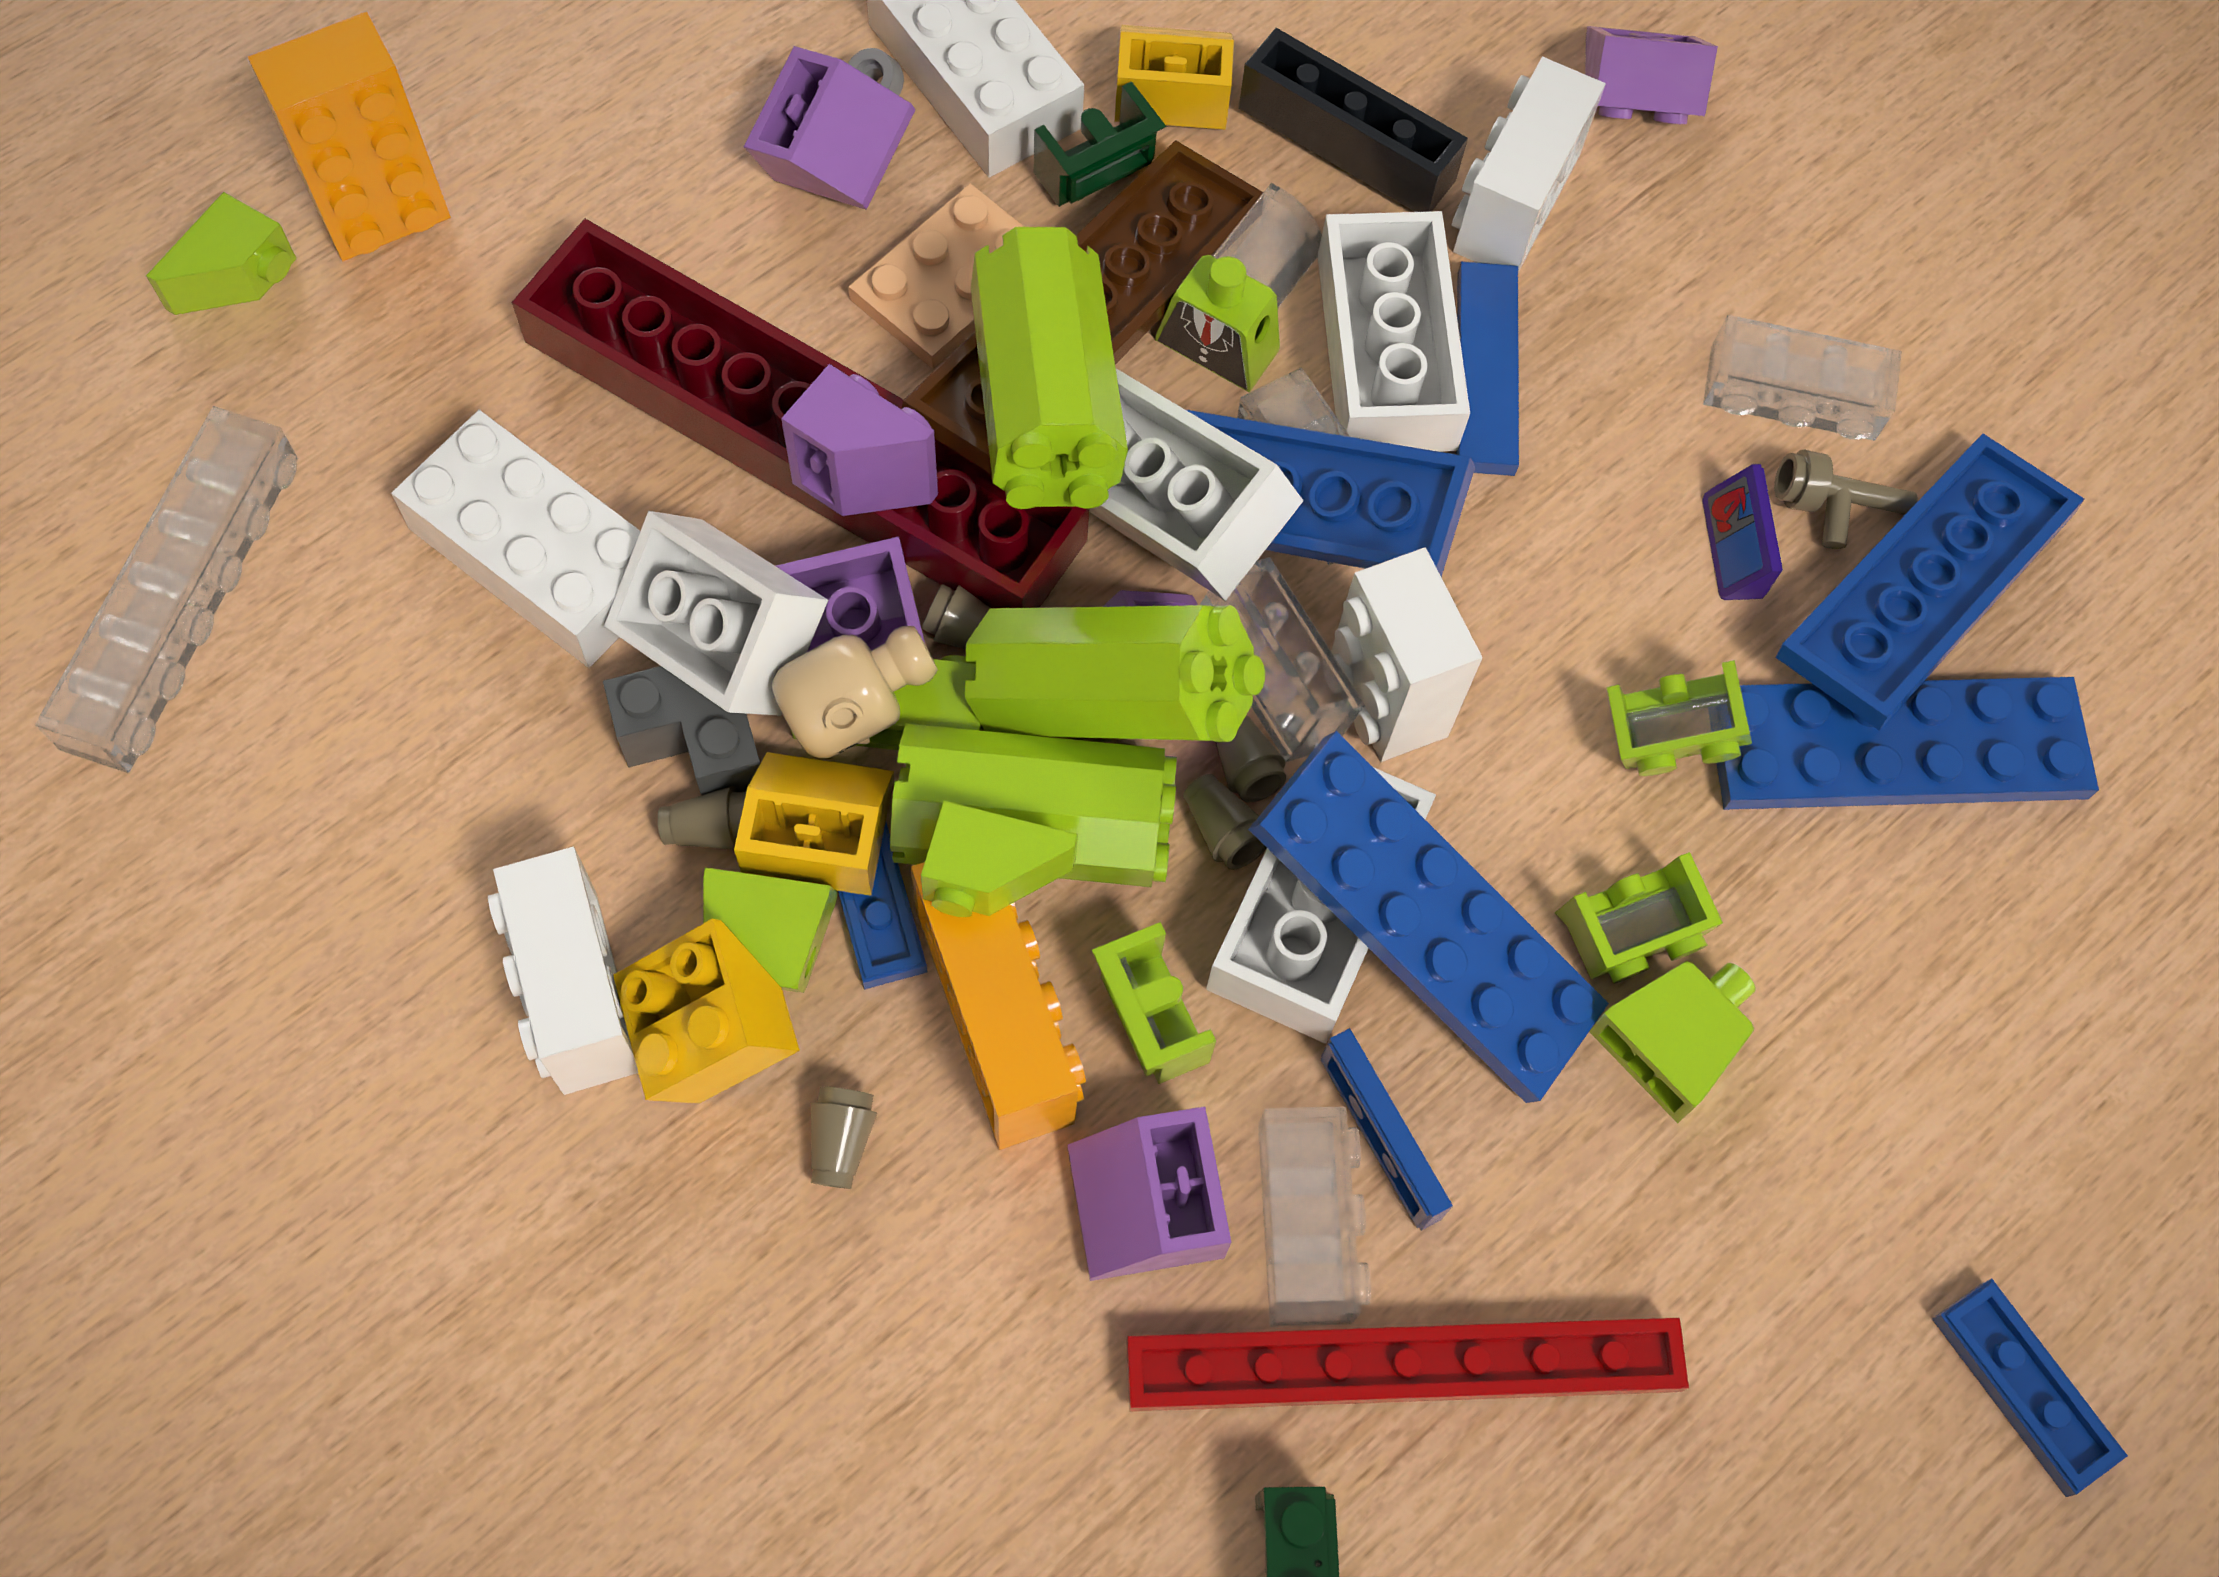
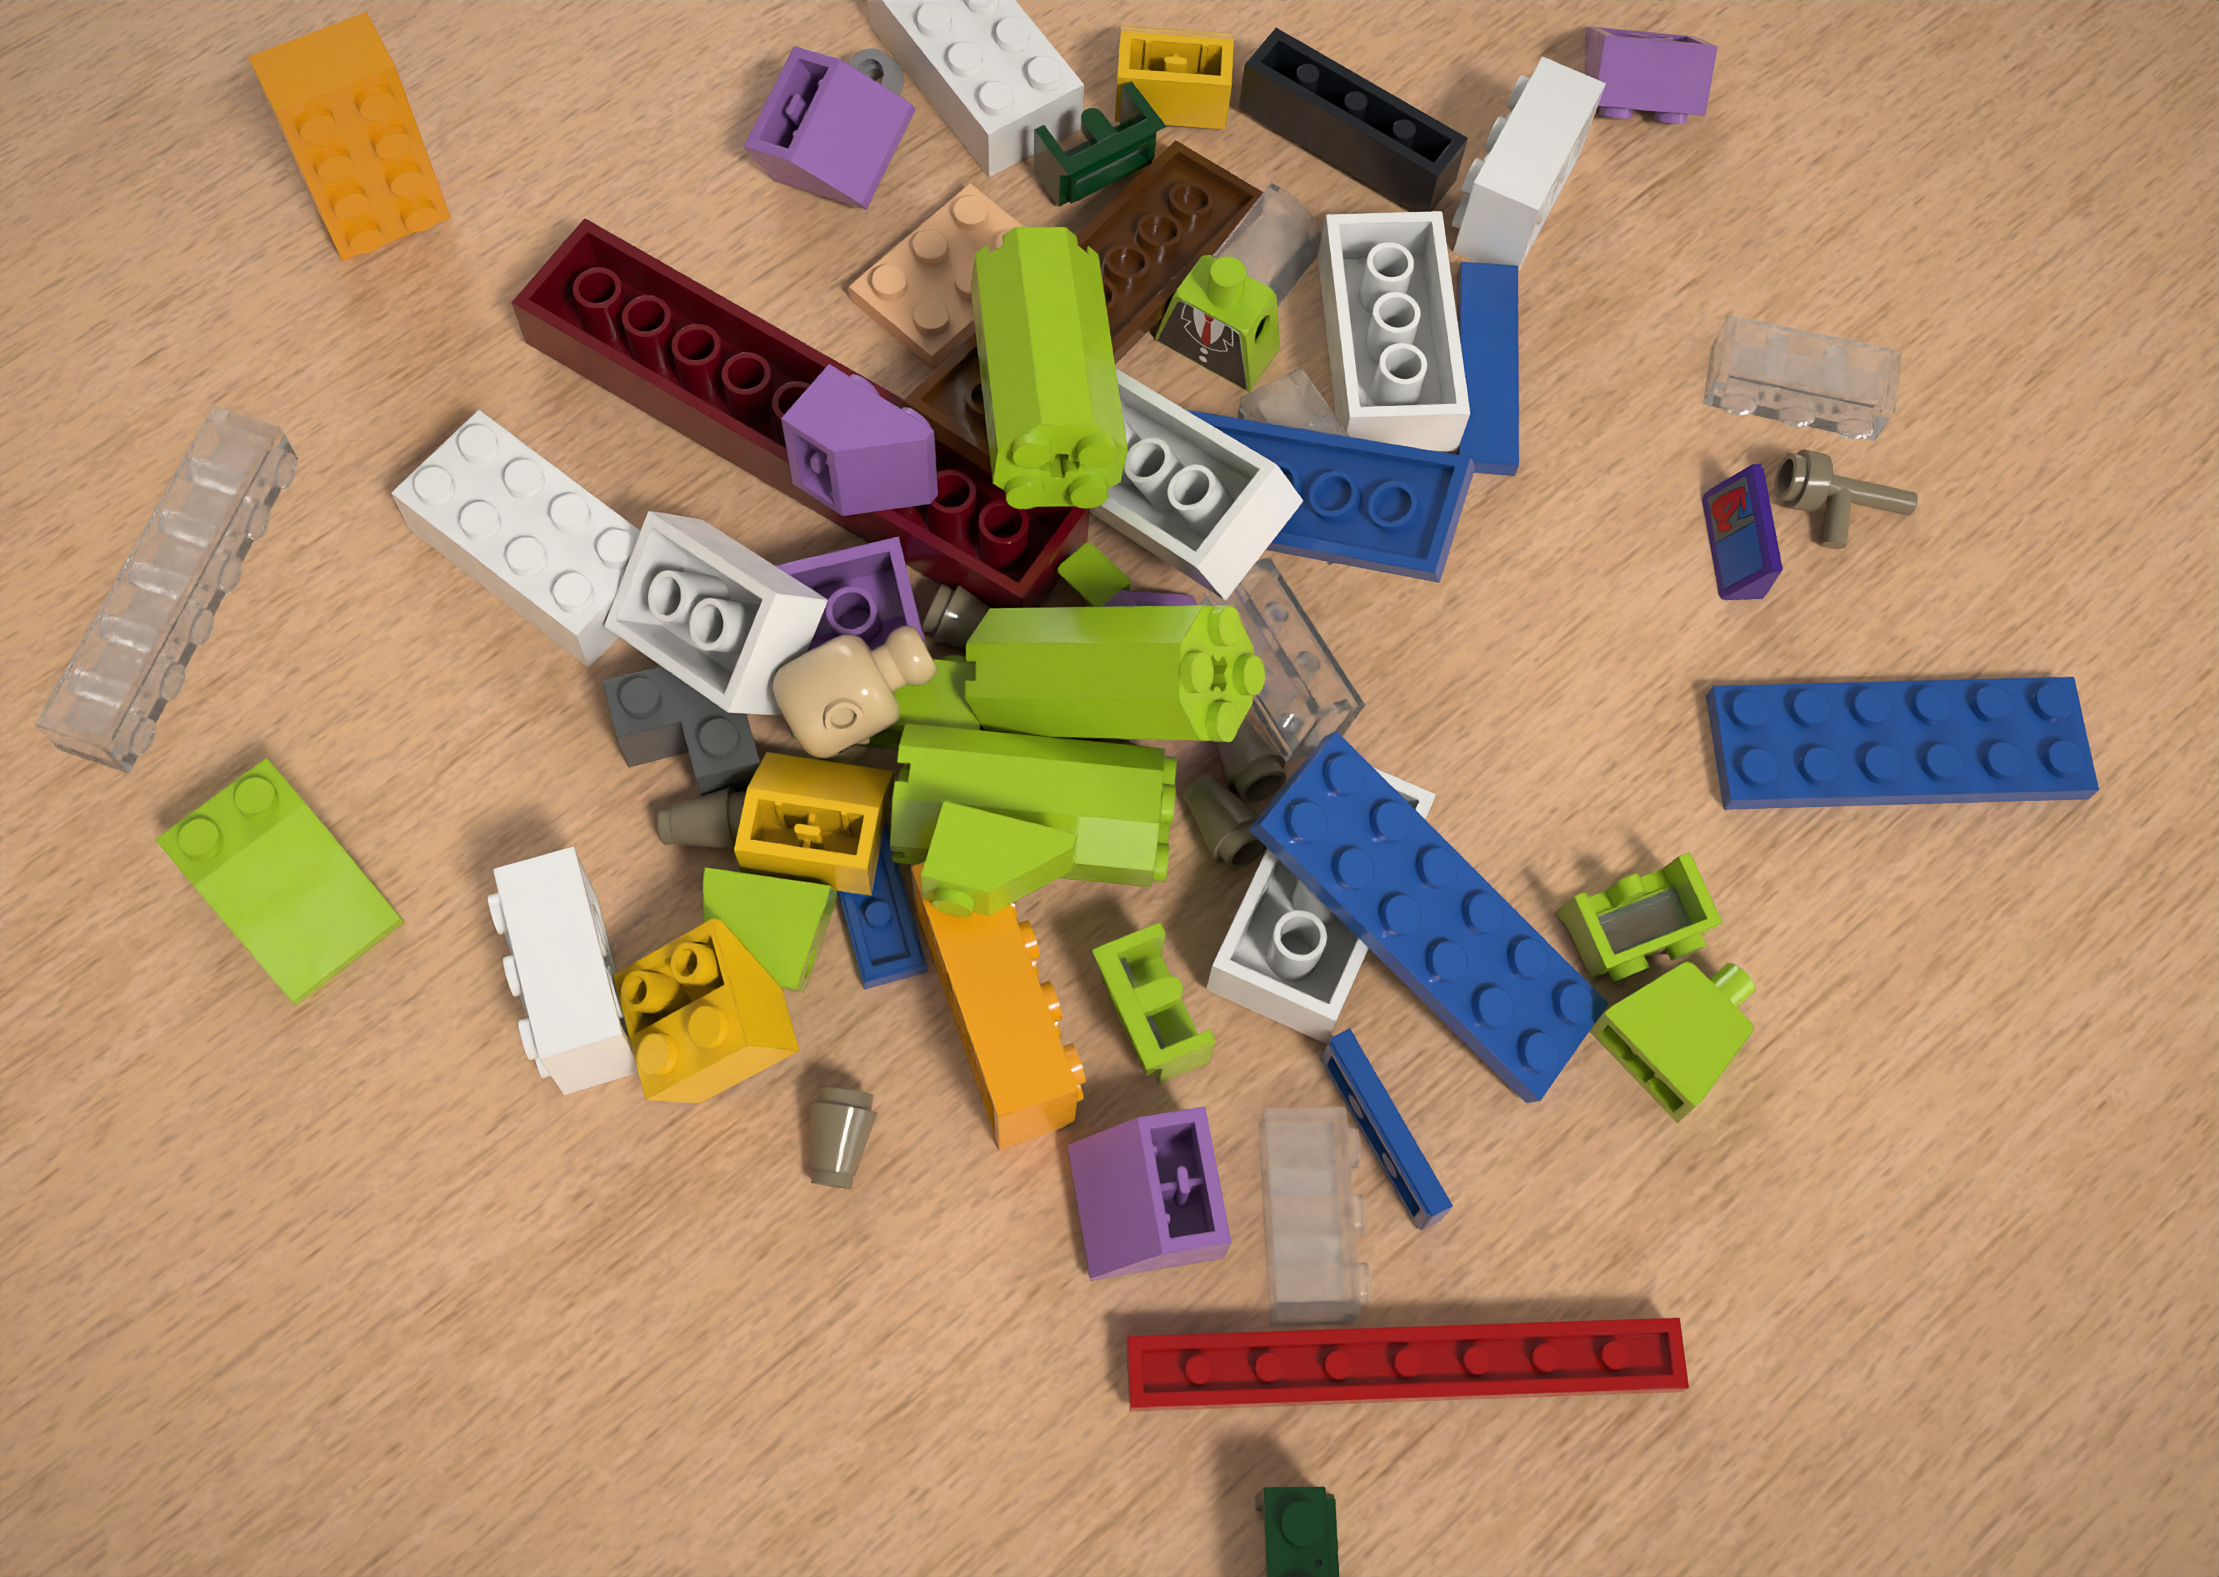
lime slope [146,192,297,315] -> none
white brick [1327,547,1483,762] -> none
lime window [1607,660,1752,776] -> none
blue plate [1775,433,2085,731] -> none
blue tile [1932,1278,2128,1497] -> none
none -> lime slope [155,758,404,1006]
none -> lime slope [1057,542,1131,607]

